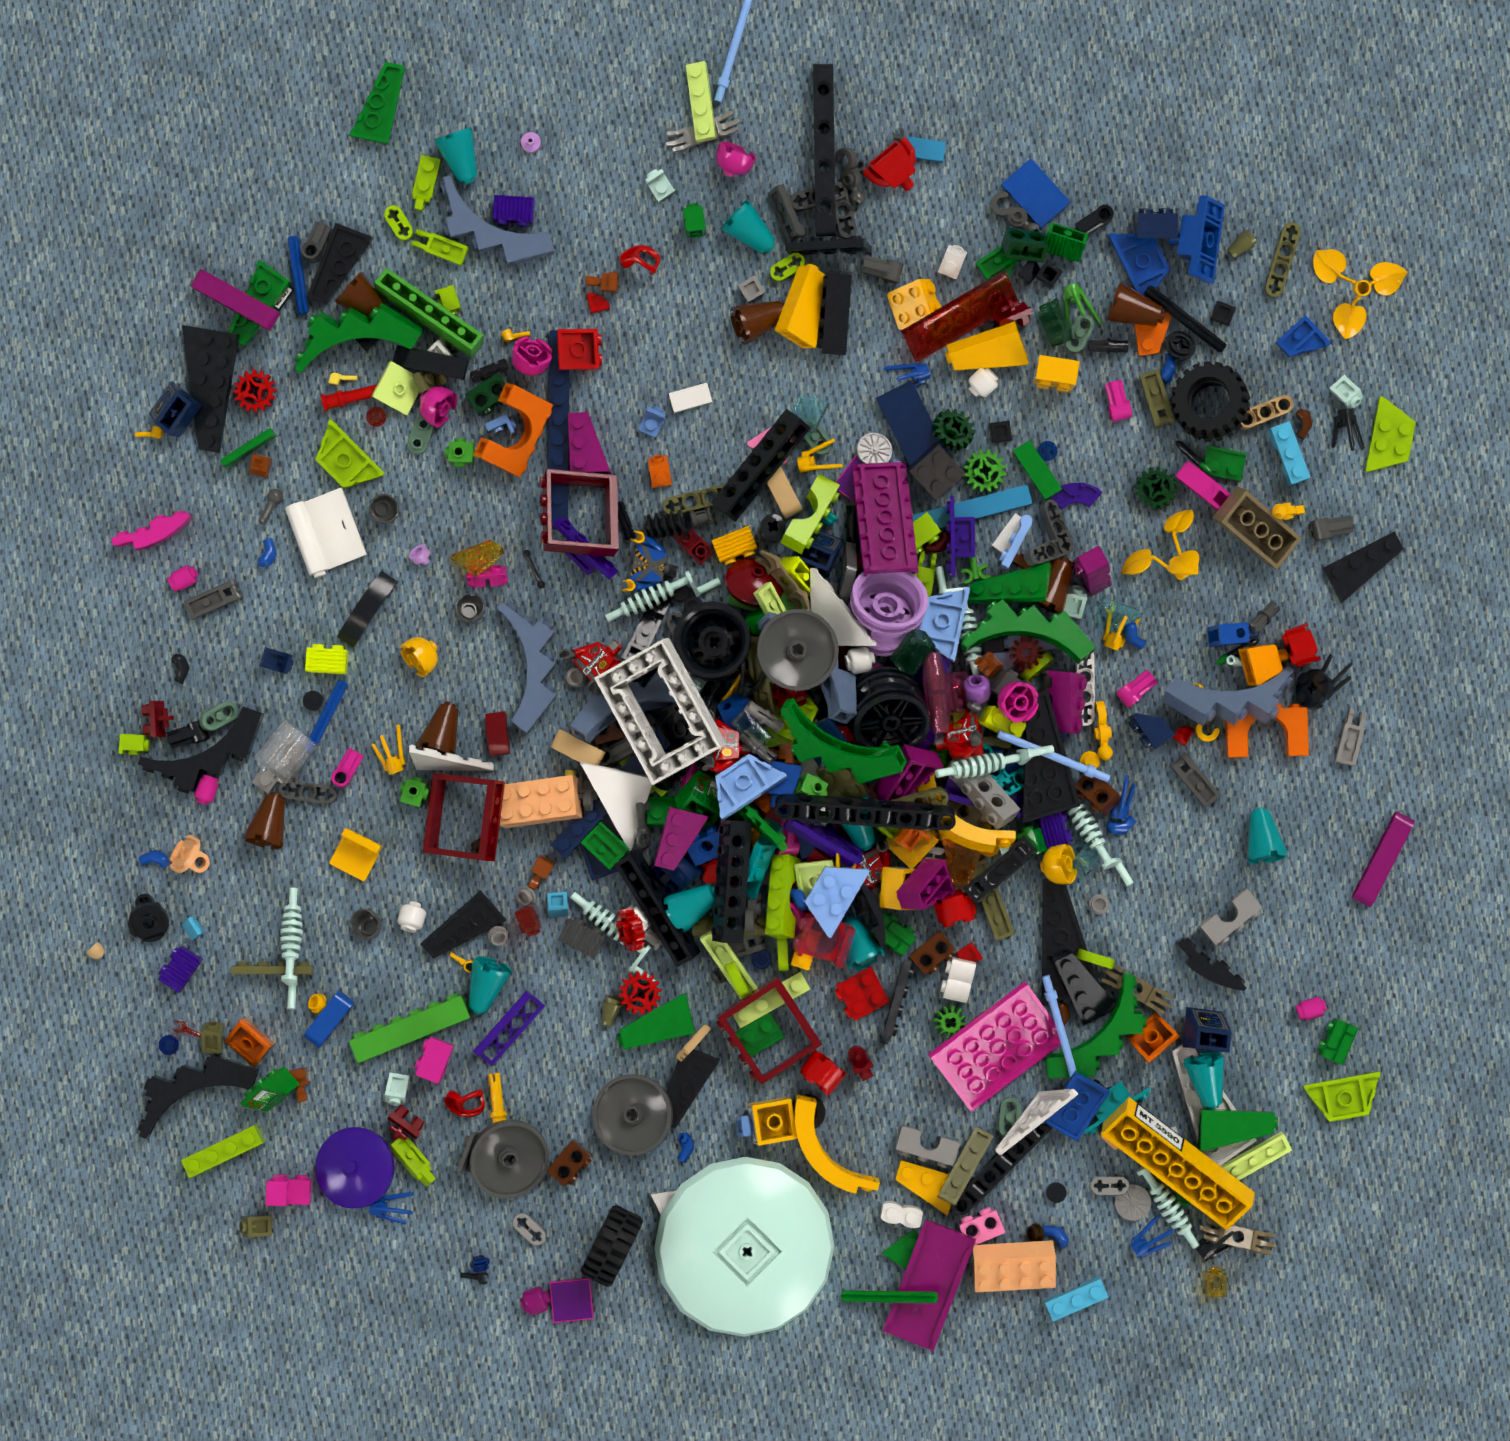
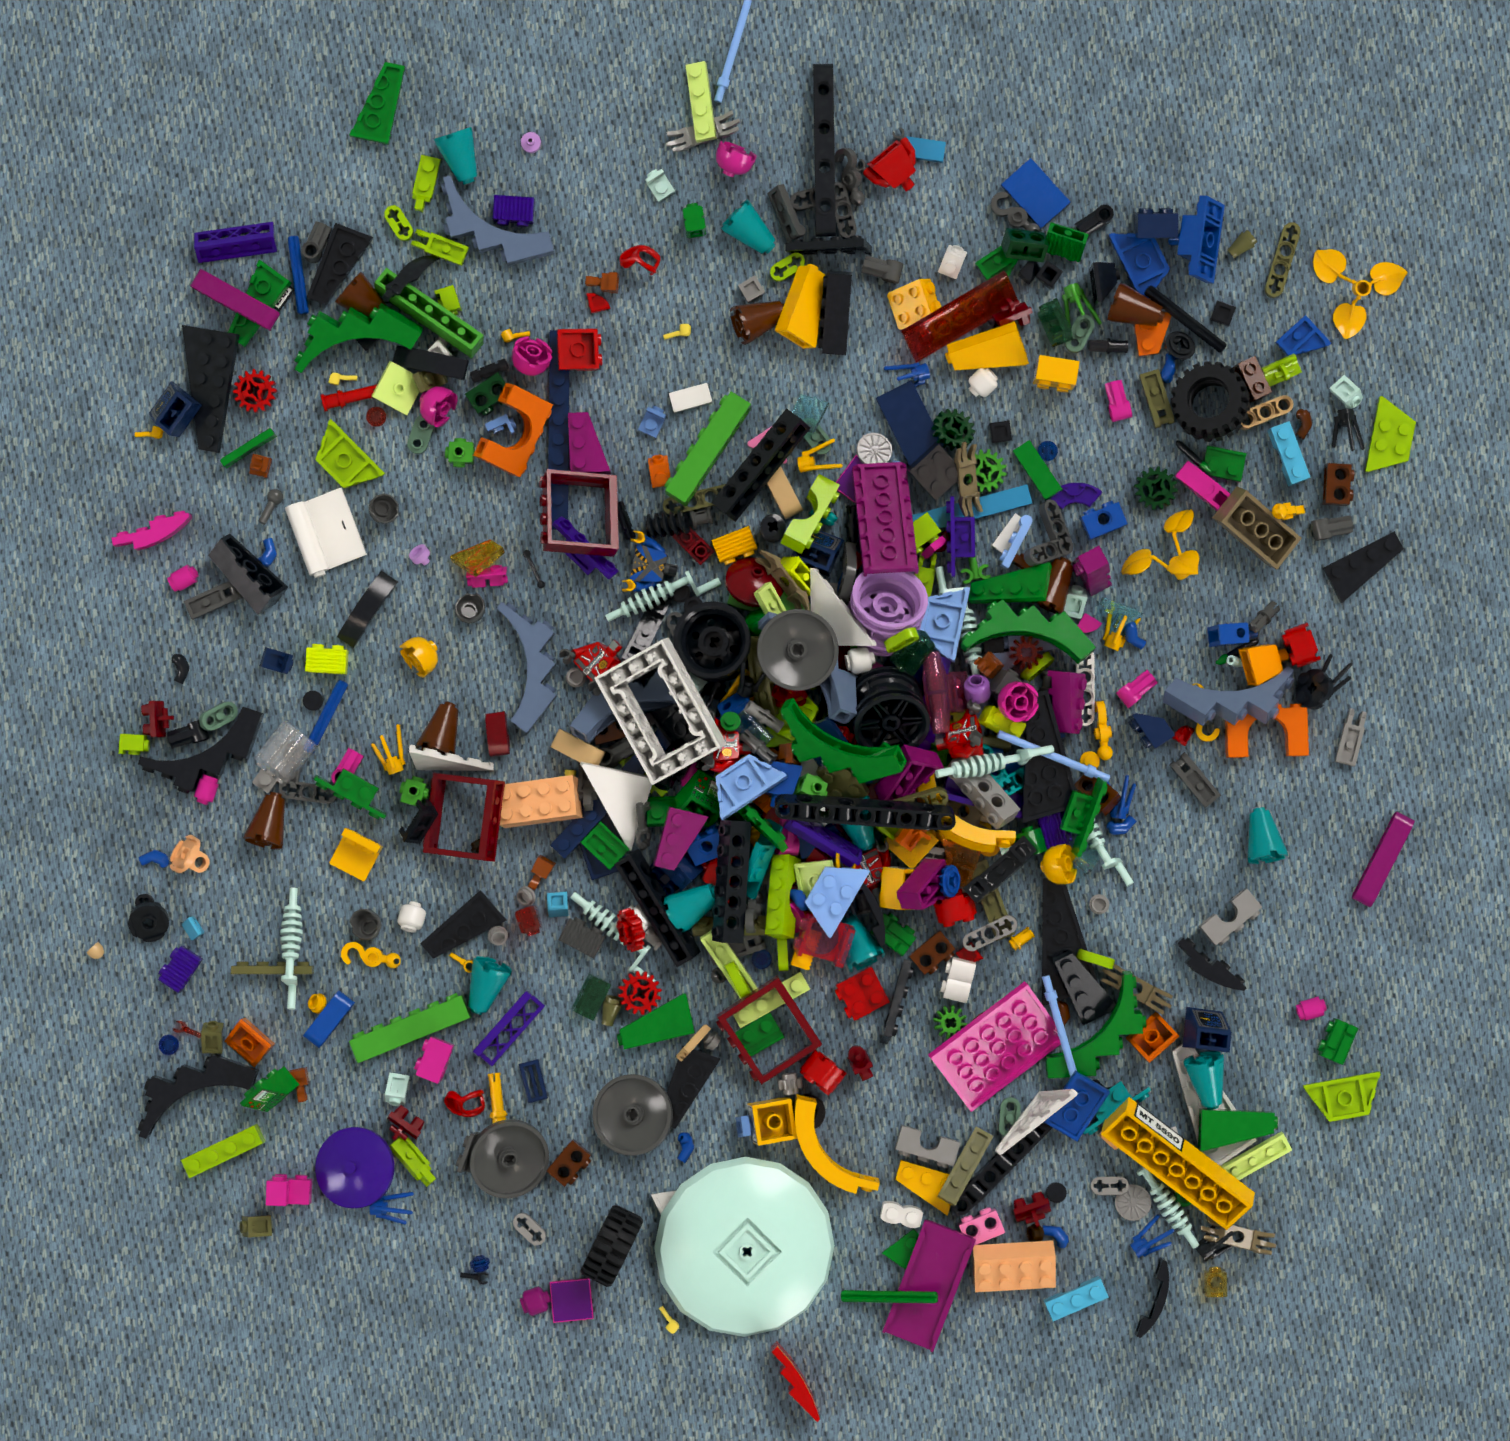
none -> dark purple fence [194,222,277,263]
none -> black wedge [208,534,288,615]
none -> green bracket [314,768,386,820]
none -> yellow piece [341,942,401,968]
none -> black sword [382,255,440,302]
none -> black hinge [399,799,438,844]
none -> dark blue tile [519,1059,548,1103]
none -> clear green hinge [571,973,611,1021]
none -> light yellow hand [659,1306,679,1334]
none -> light yellow hand [663,324,691,339]
none -> bright green brick [664,391,752,507]
none -> light grey plate [703,1031,721,1050]
none -> green plate [720,712,741,731]
none -> red slope [771,1341,820,1422]
none -> light grey gear [778,1072,803,1095]
none -> lime beam [884,627,919,653]
none -> dark pink tile [921,536,947,559]
none -> blue gear [939,865,960,897]
none -> dark tan piece [954,442,983,517]
none -> light grey beam [963,915,1018,951]
none -> yellow pin [1008,927,1035,951]
none -> dark red hips [1013,1192,1051,1227]
none -> green bracket [1060,777,1107,857]
none -> dark pink tile [1077,613,1102,633]
none -> blue brick [1080,501,1128,541]
none -> black slope [1089,262,1120,308]
none -> black slope [1135,1257,1169,1338]
none -> reddish brown brick [1232,356,1272,403]
none -> lime hips [1261,353,1302,387]
none -> reddish brown brick [1322,463,1355,506]

